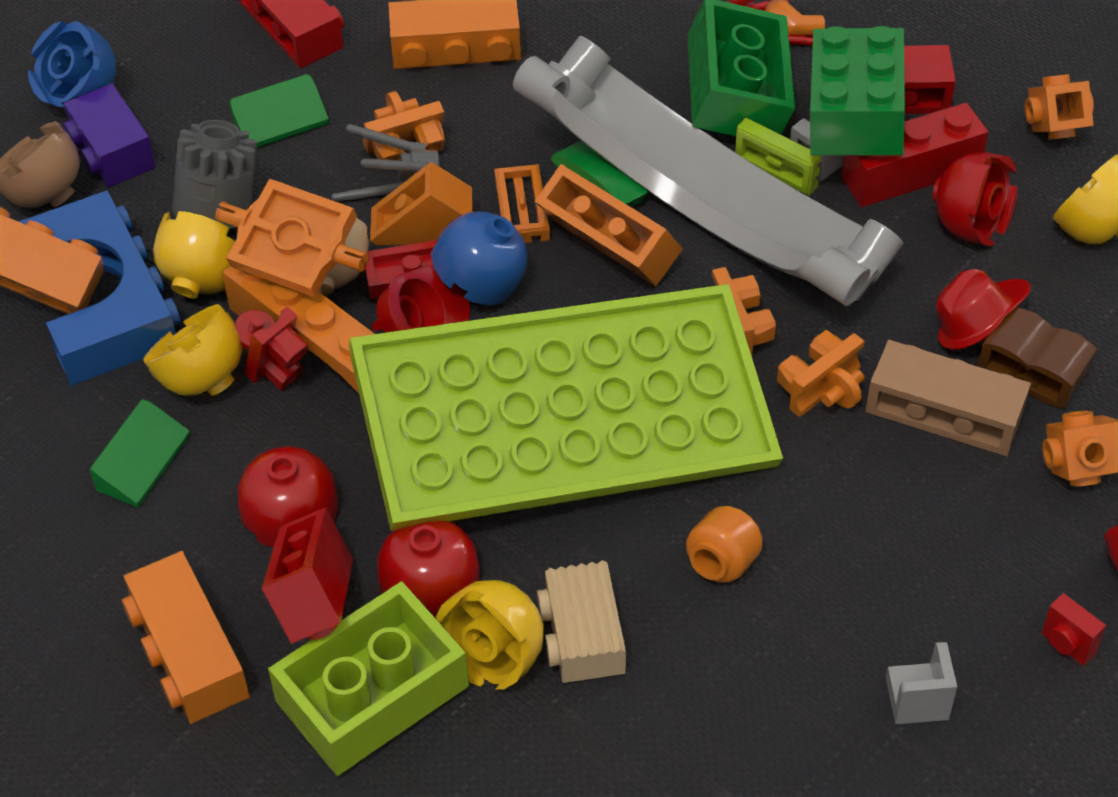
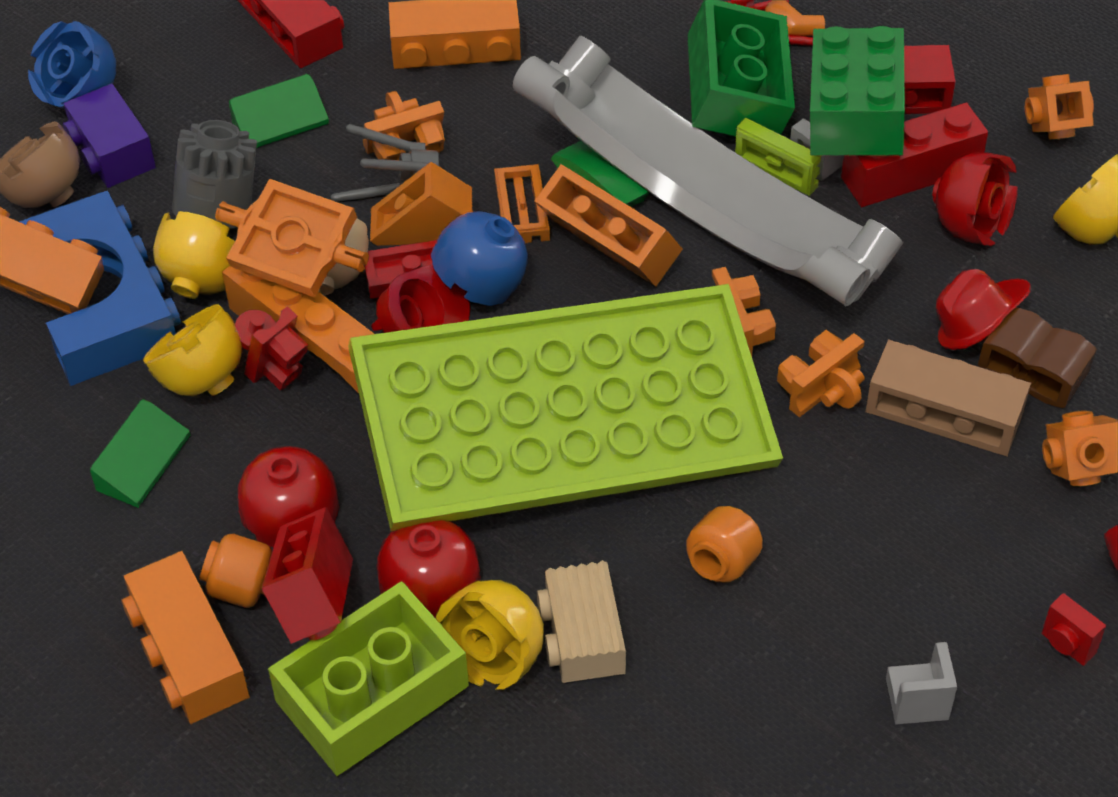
none -> orange head [199,533,272,608]

